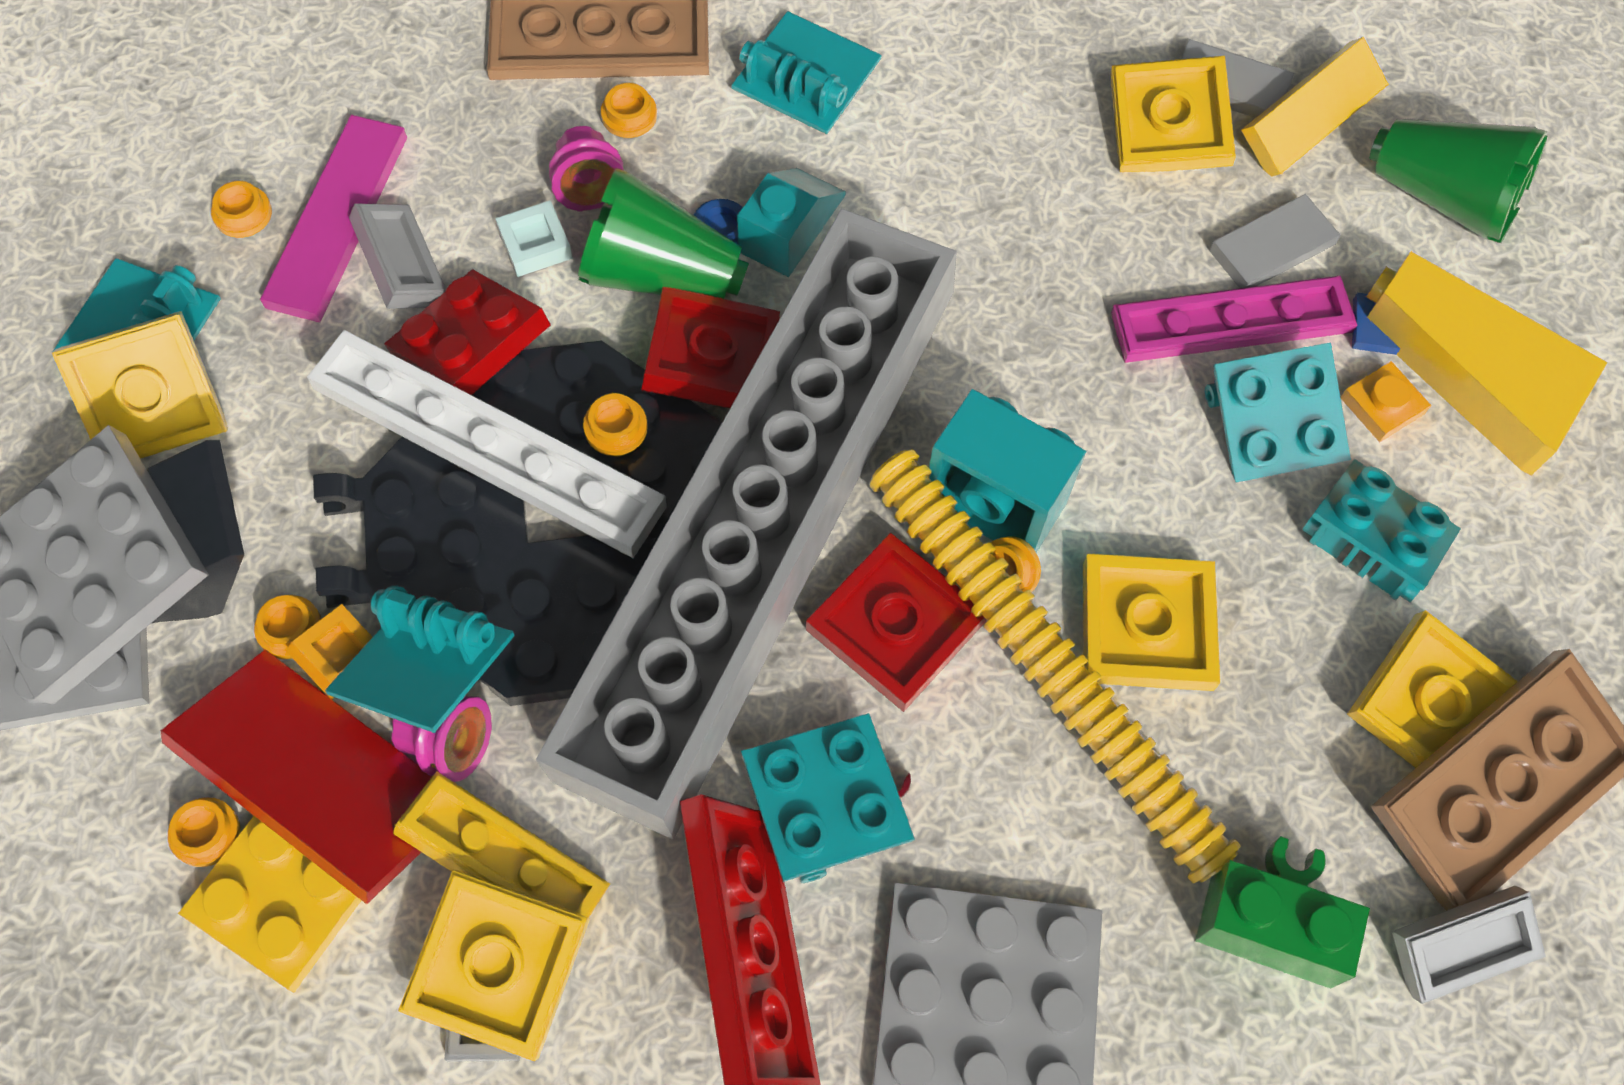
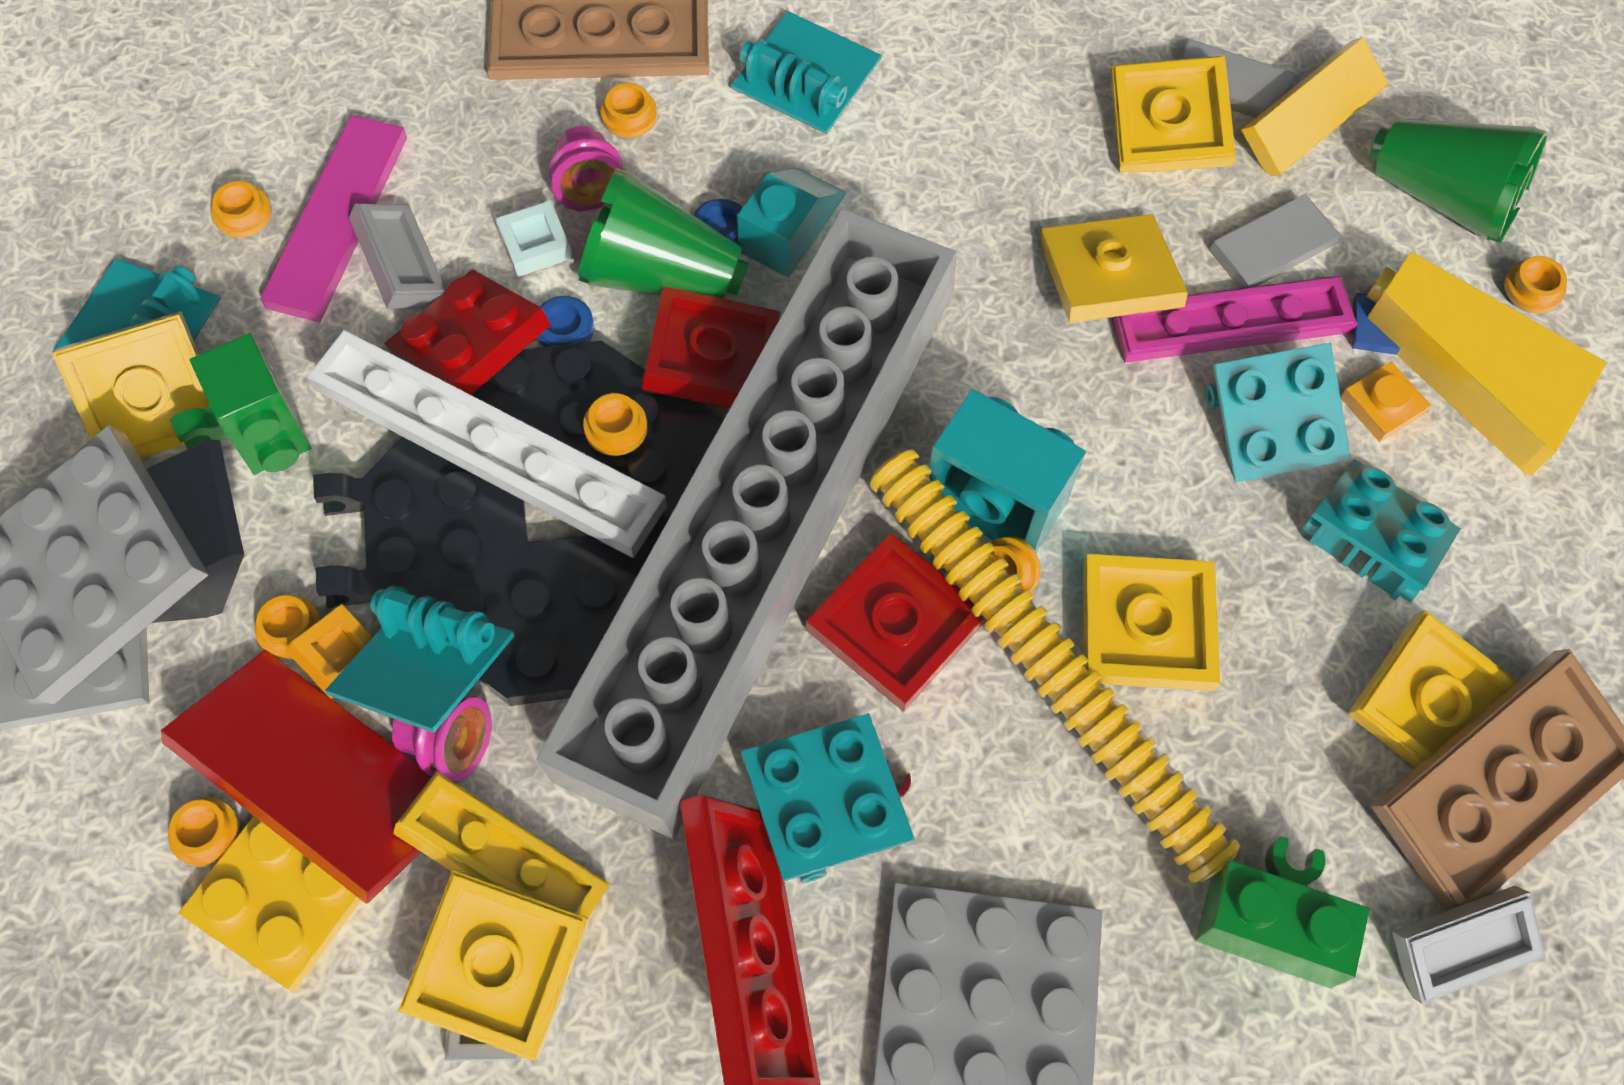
none -> green brick [169,333,312,475]
none -> blue tile [537,296,595,347]
none -> yellow plate [1040,214,1188,323]
none -> light orange plate [1504,256,1567,313]

